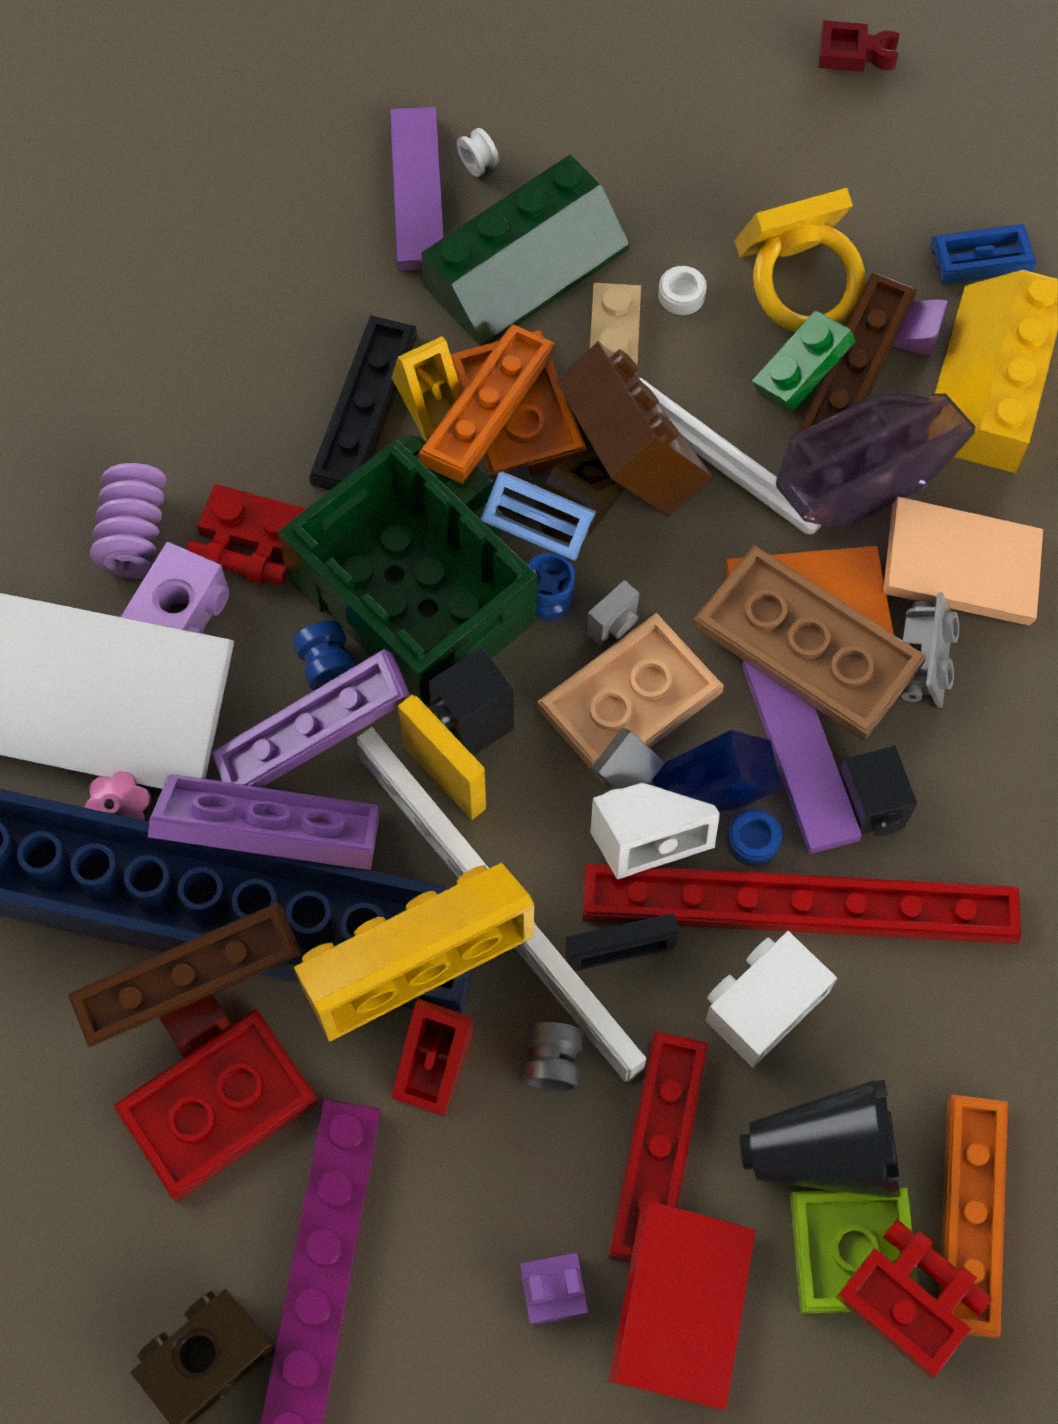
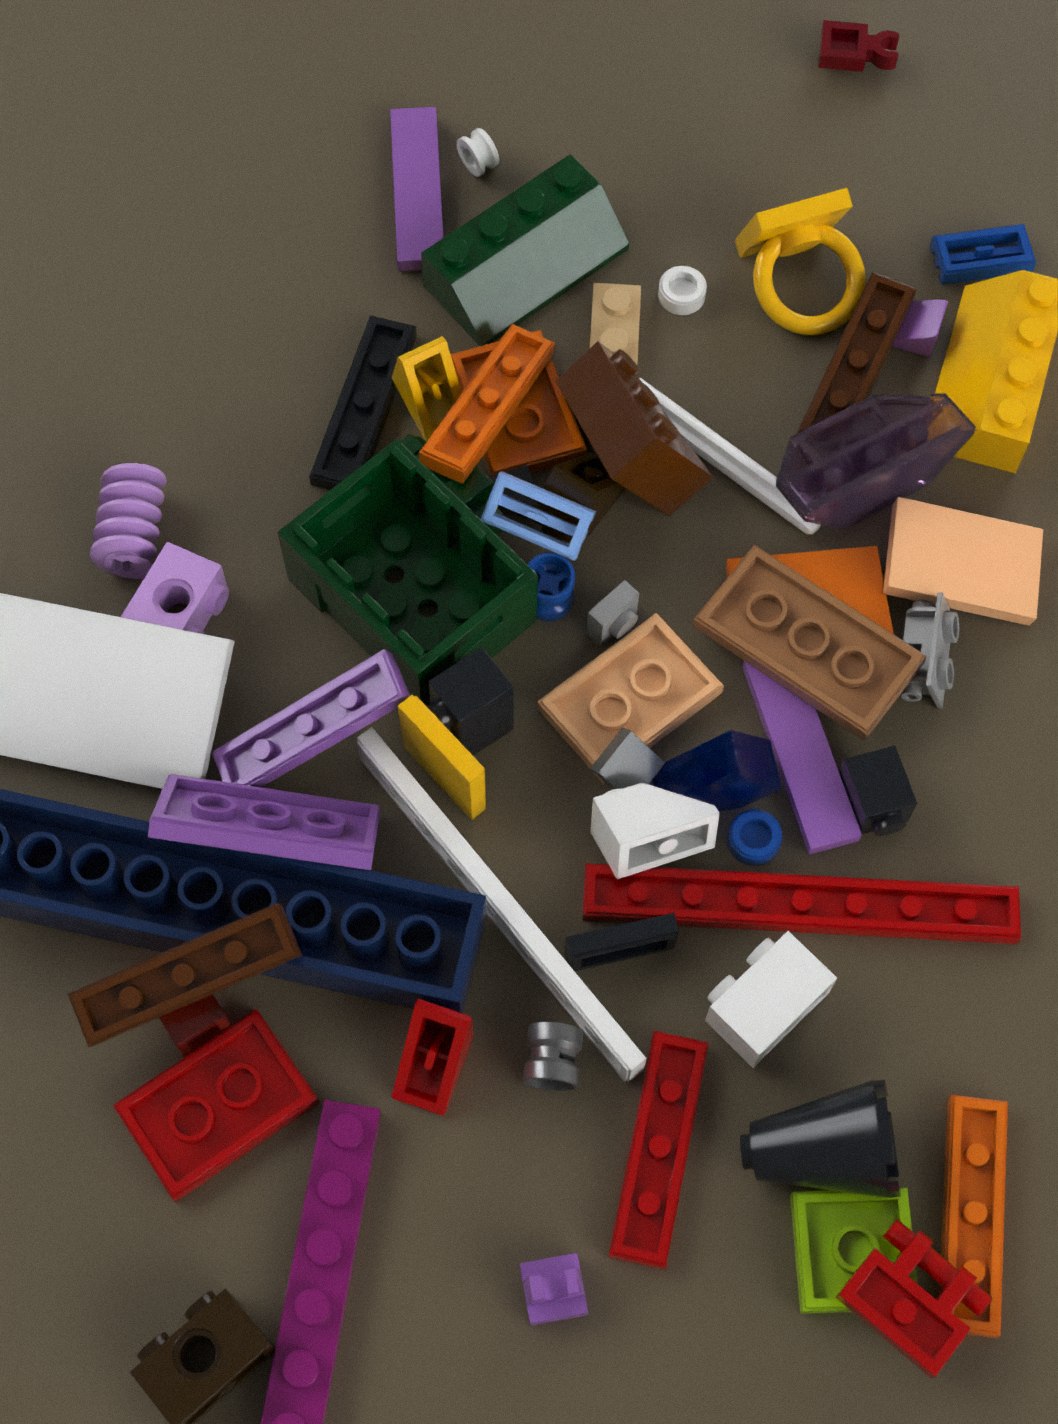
bright pink plant [84,771,151,821] -> none
red plate [186,484,307,585] -> none
blue wheel [293,620,357,691] -> none
yellow slope [294,862,534,1042] -> none
red tile [608,1200,756,1410] -> none
green plate [752,310,856,412] -> none

